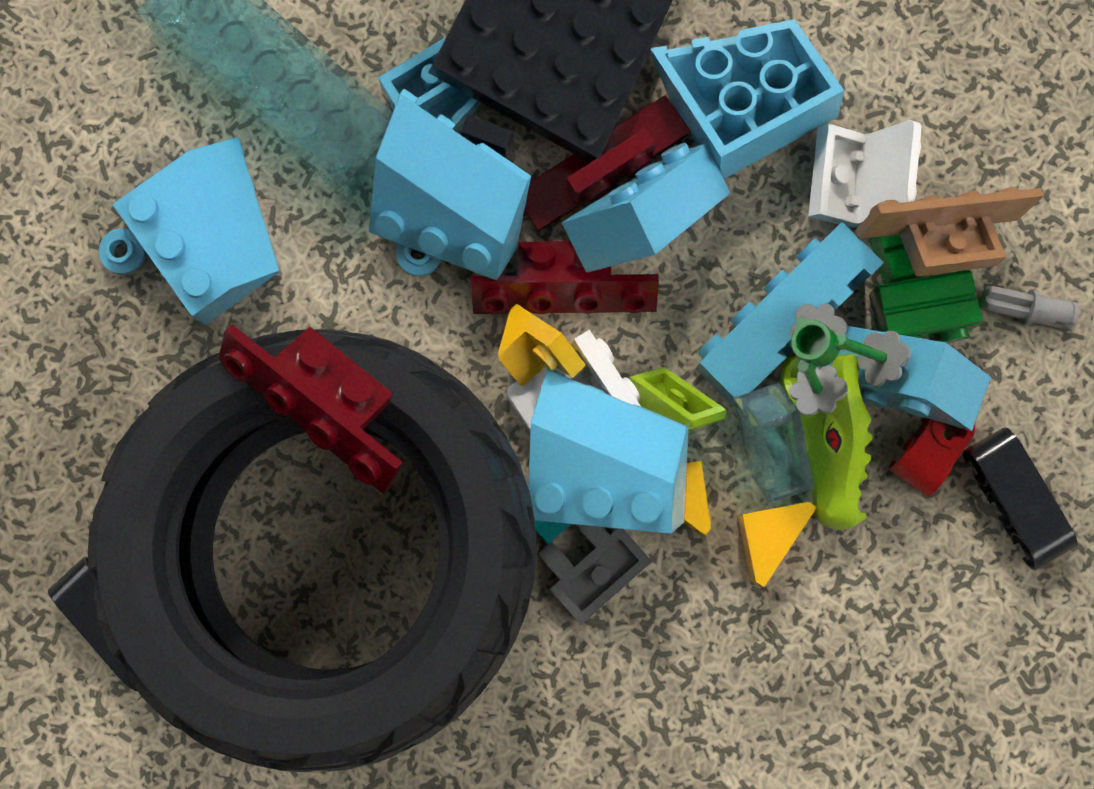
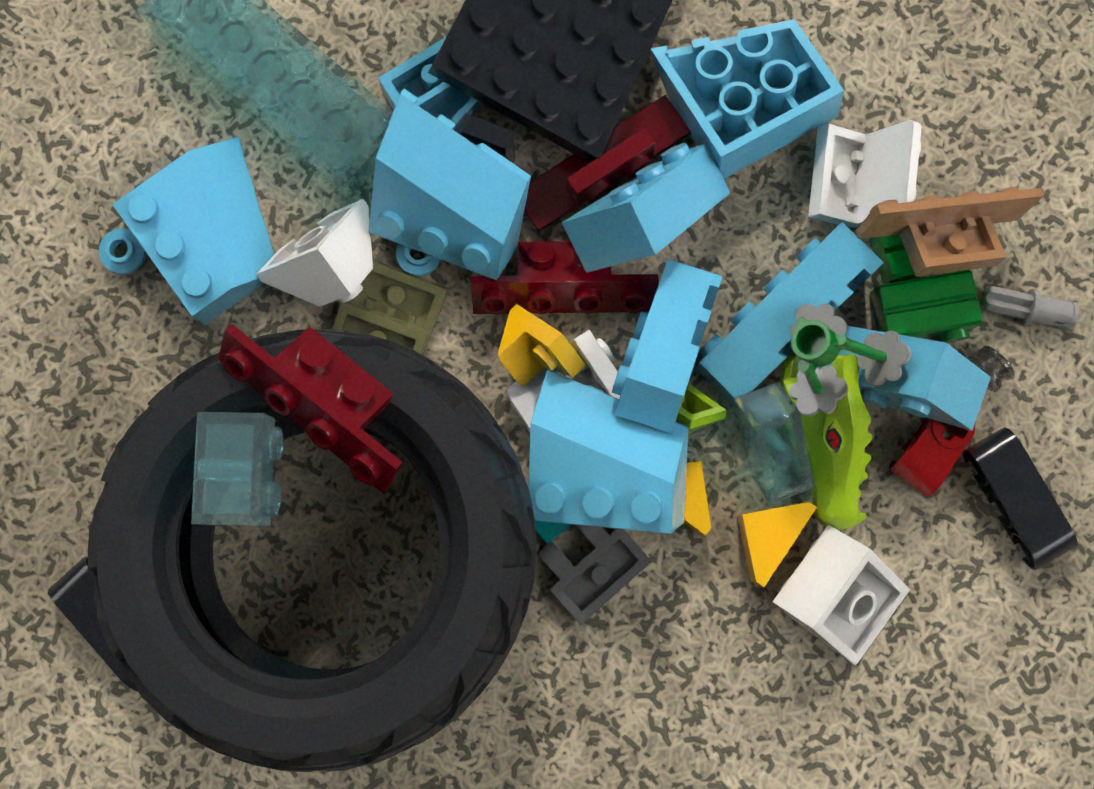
none -> clear light blue brick [191,412,283,527]
none -> white slope [256,199,373,306]
none -> olive slope [332,259,450,355]
none -> medium azure wedge [612,259,723,433]
none -> white slope [773,525,910,666]
none -> clear smoke bush [969,345,1015,392]

